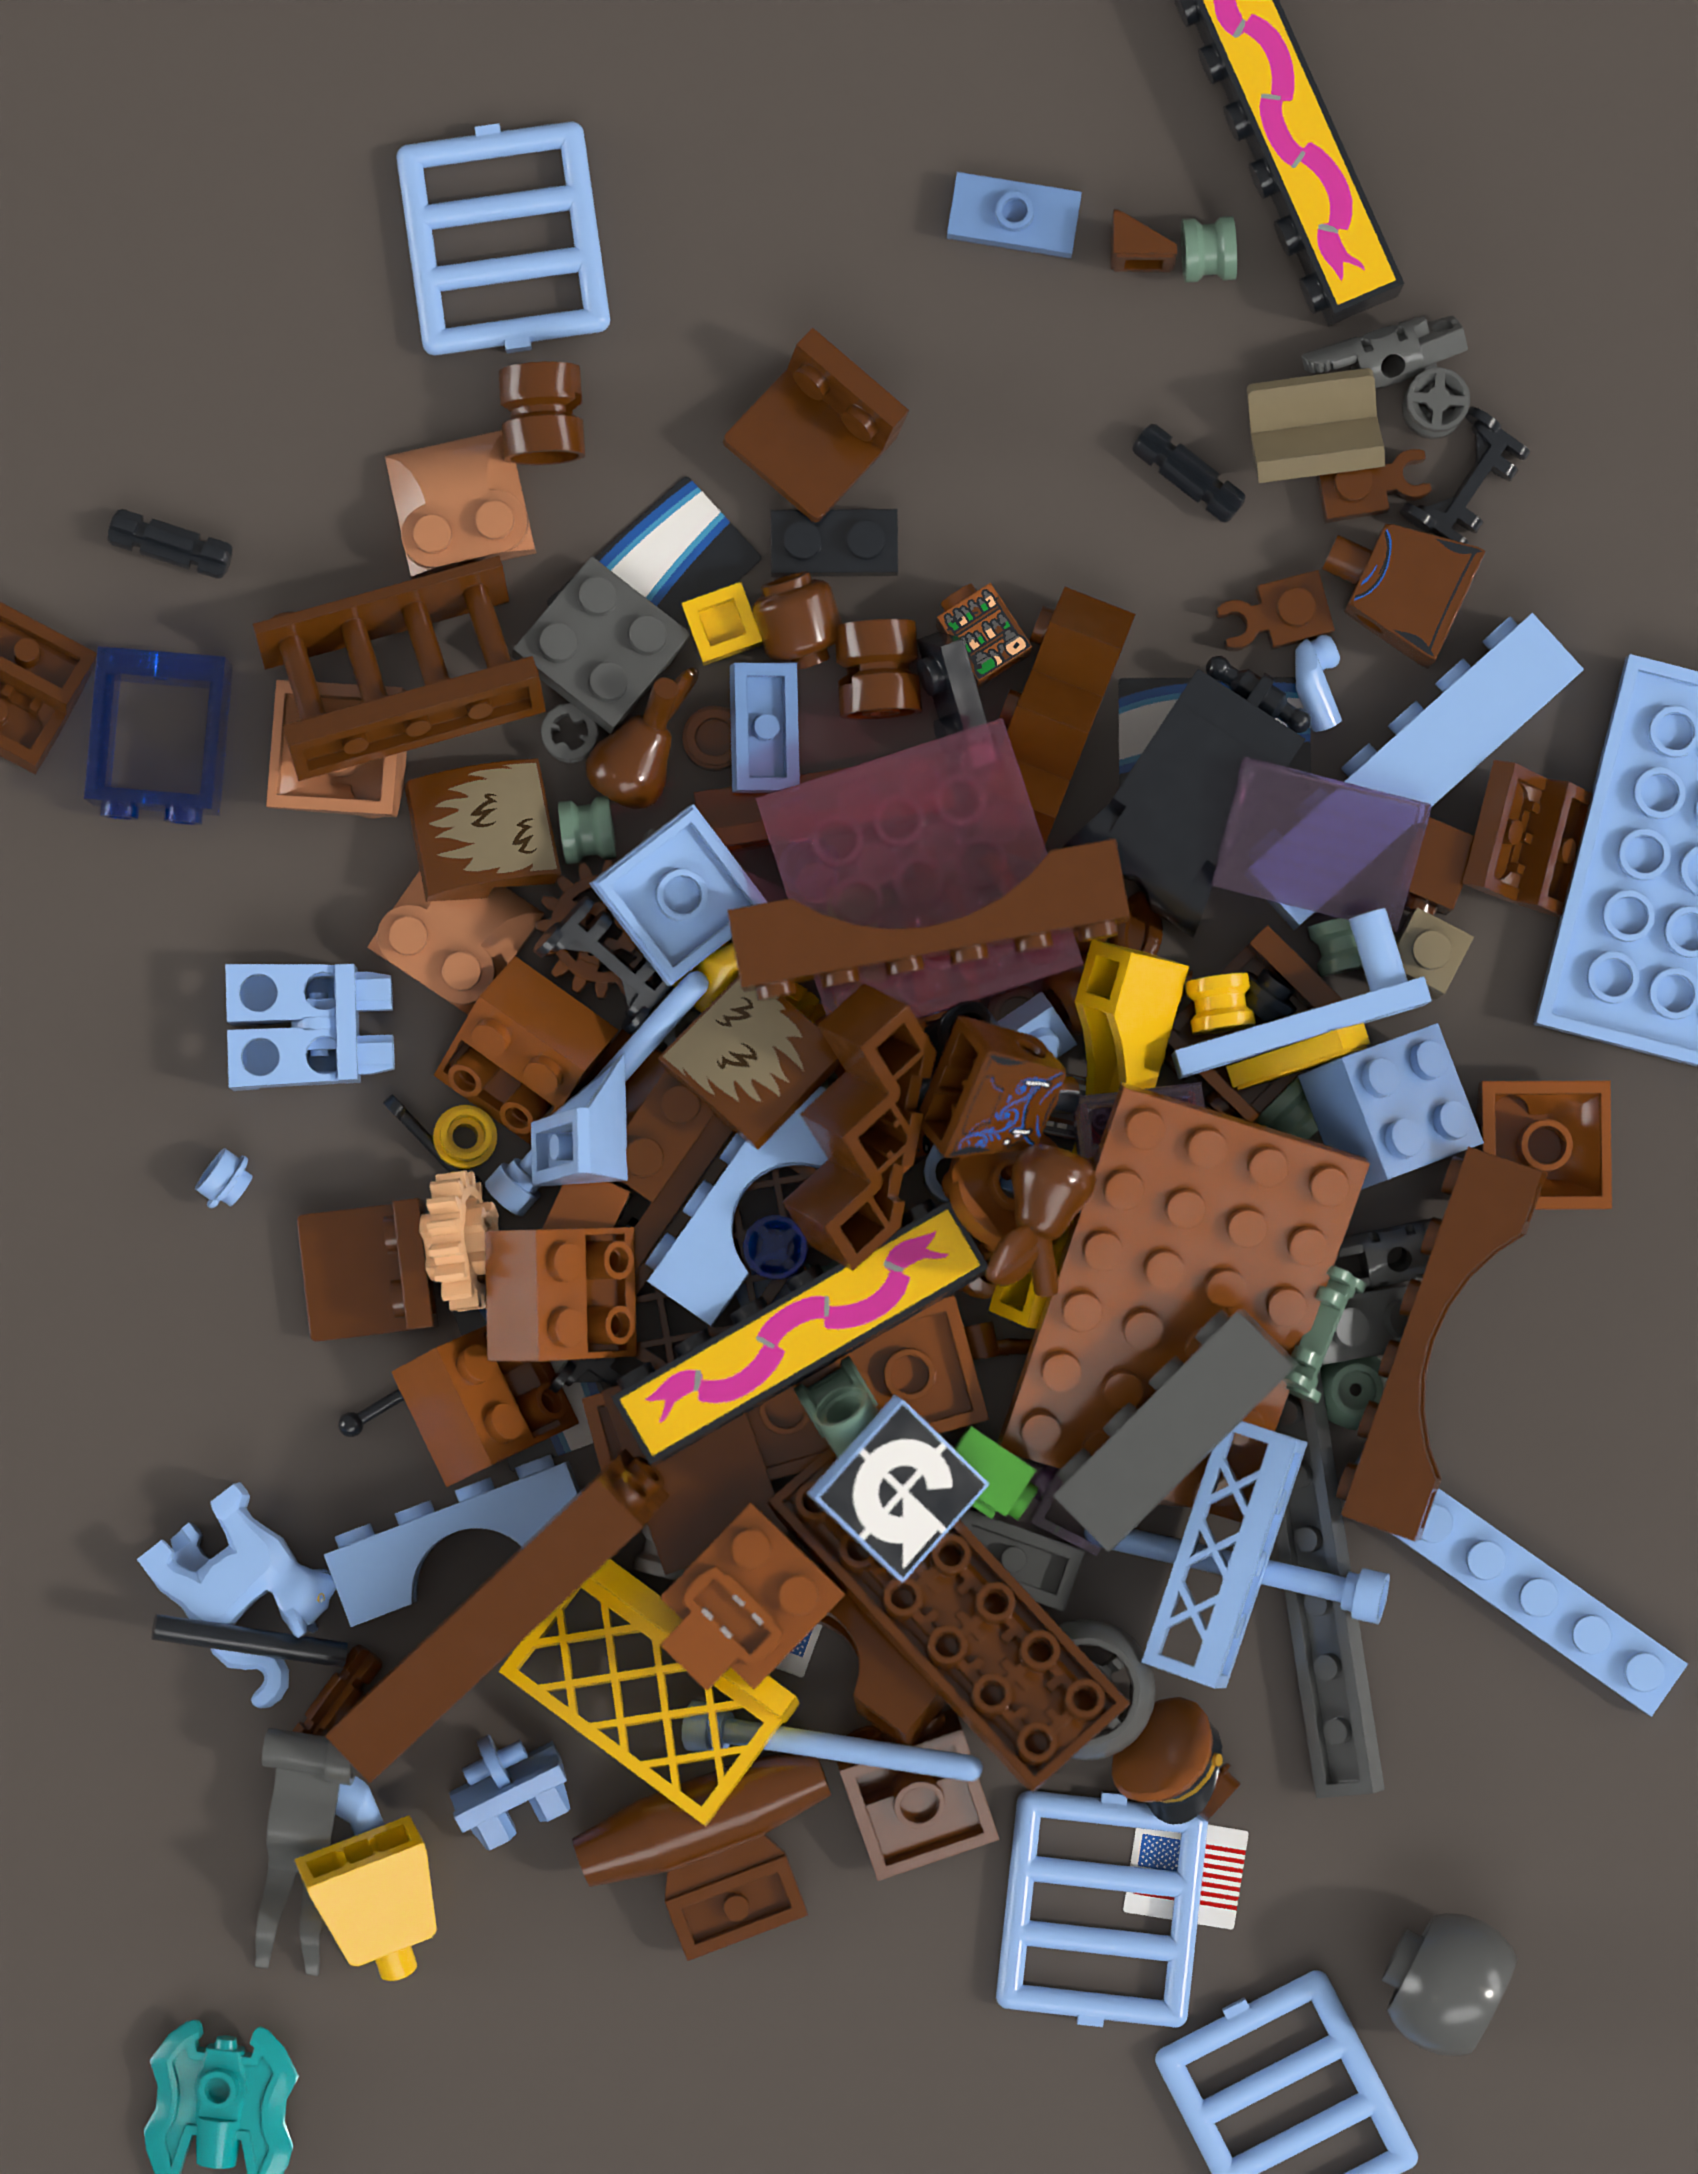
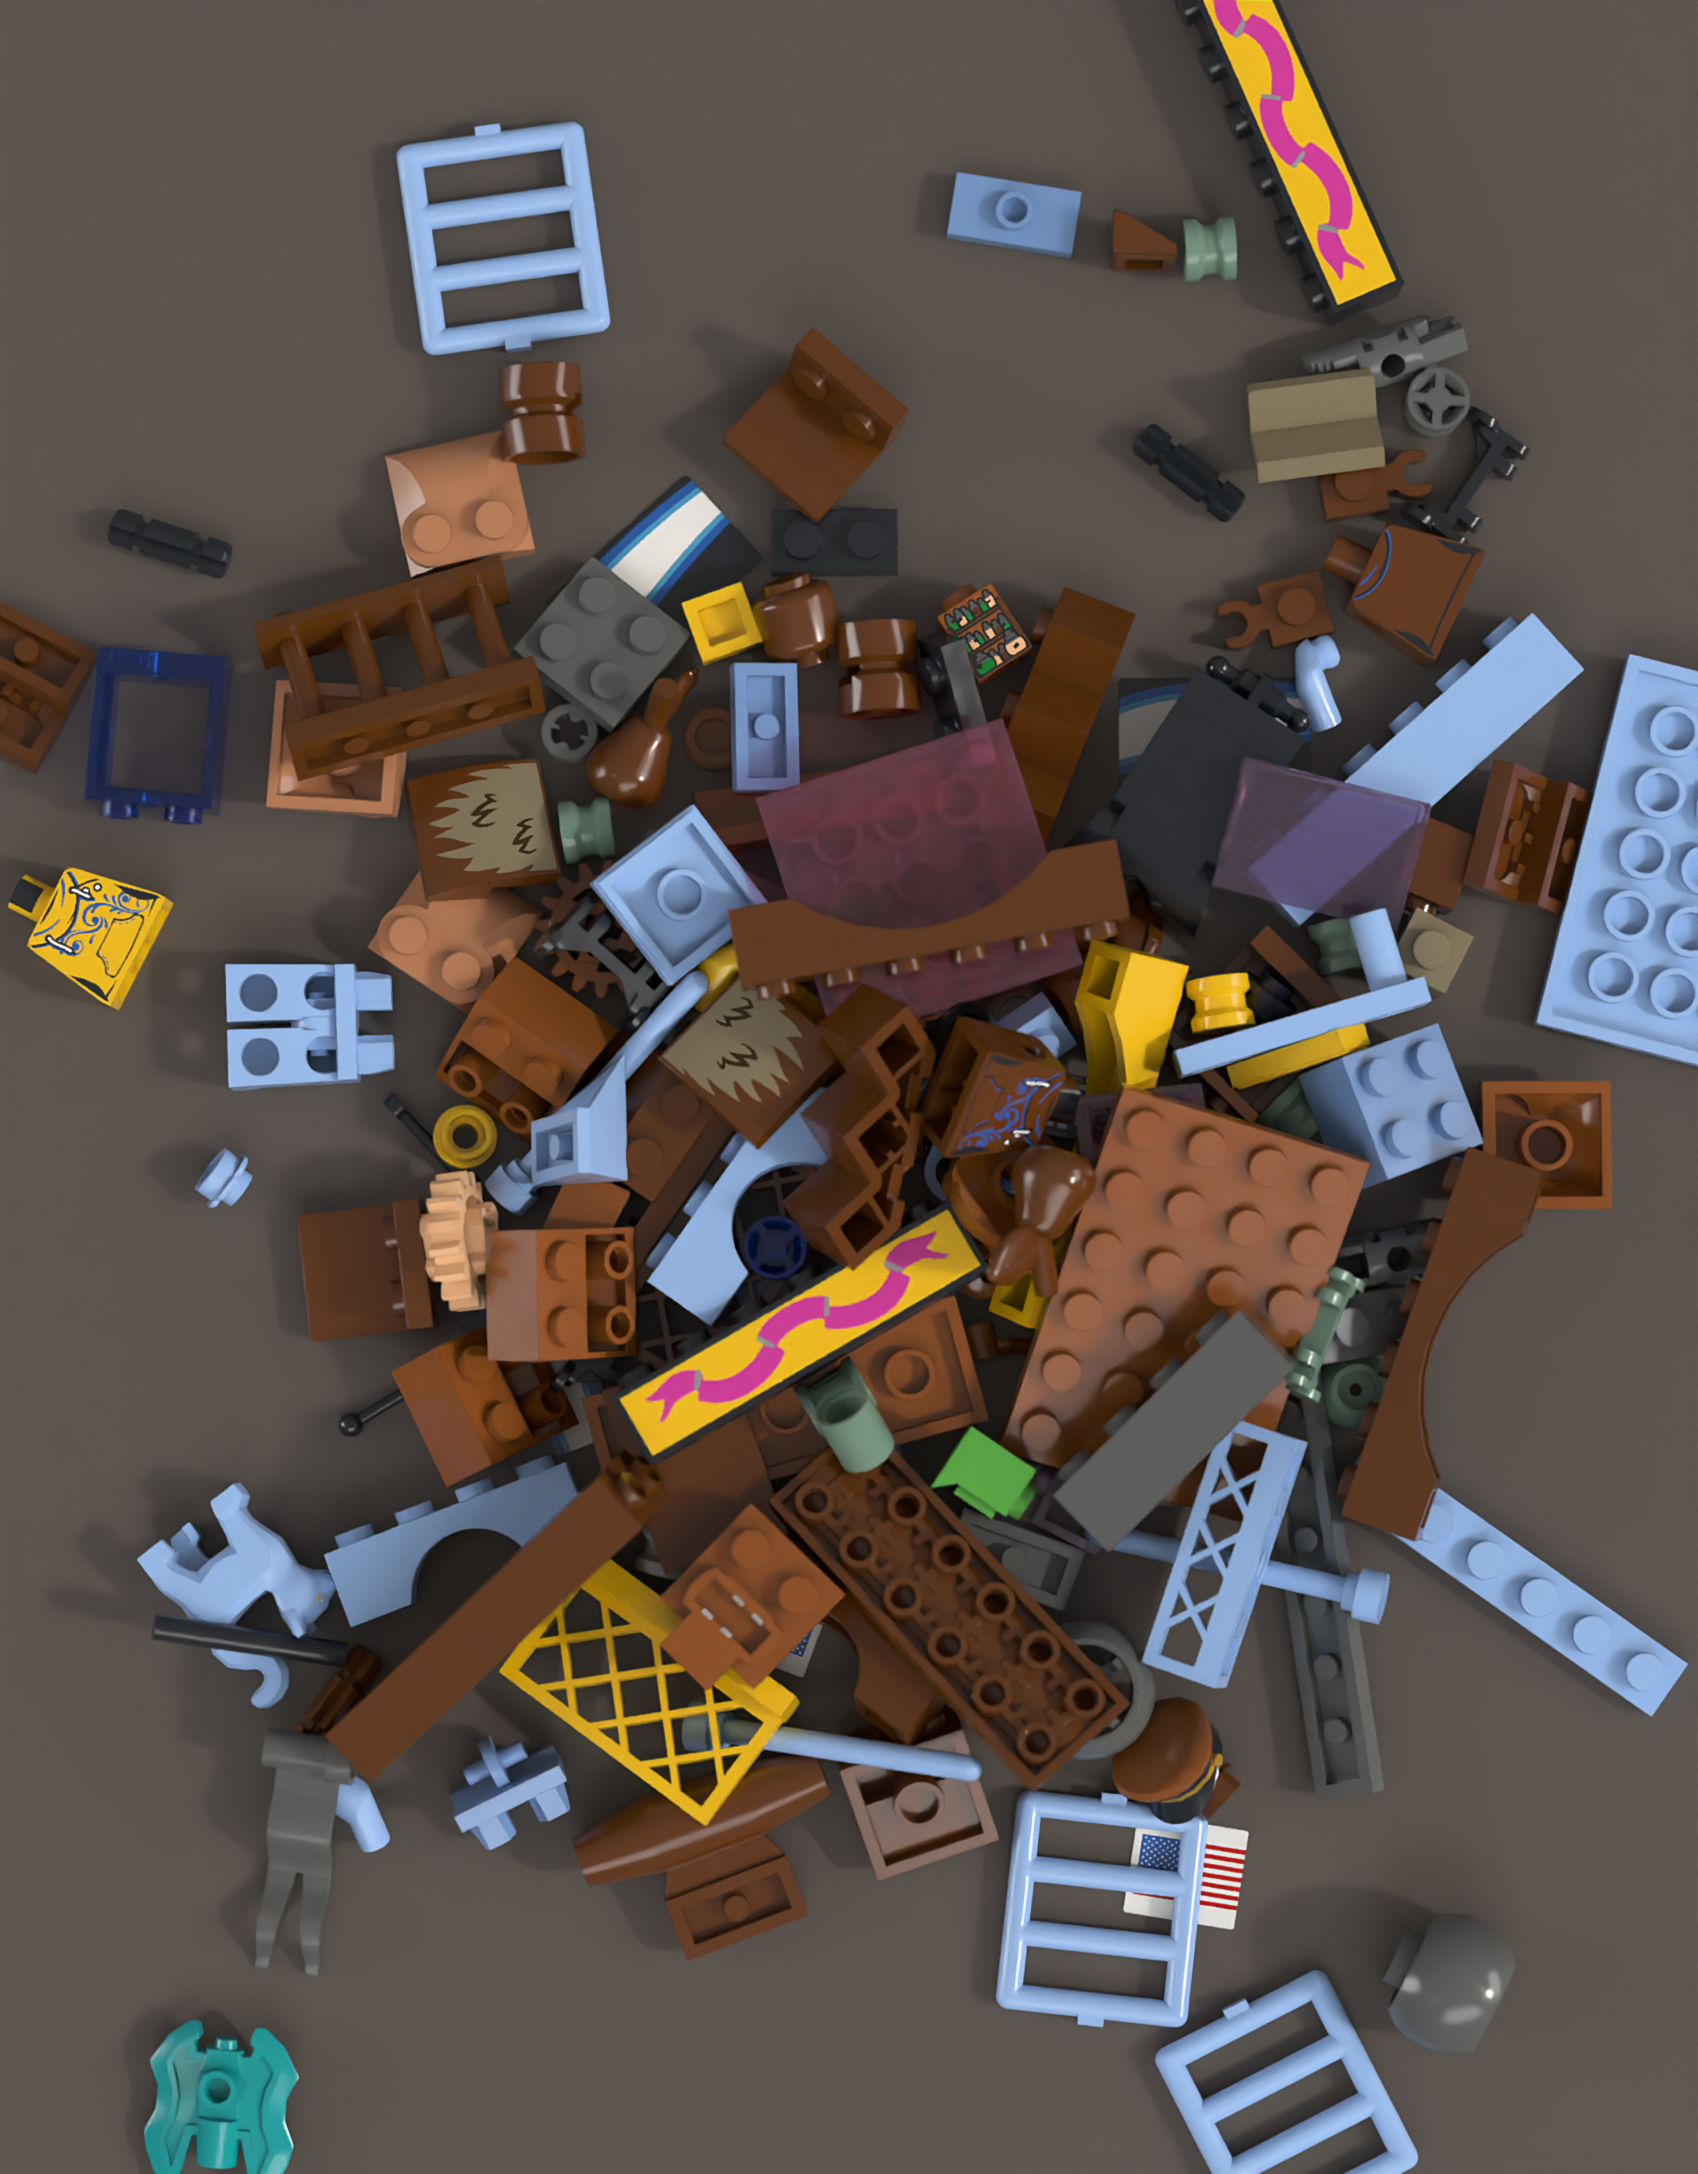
yellow torso [294,1815,437,1981] -> none
tile [807,1395,989,1582] -> none
none -> yellow torso [8,866,174,1010]

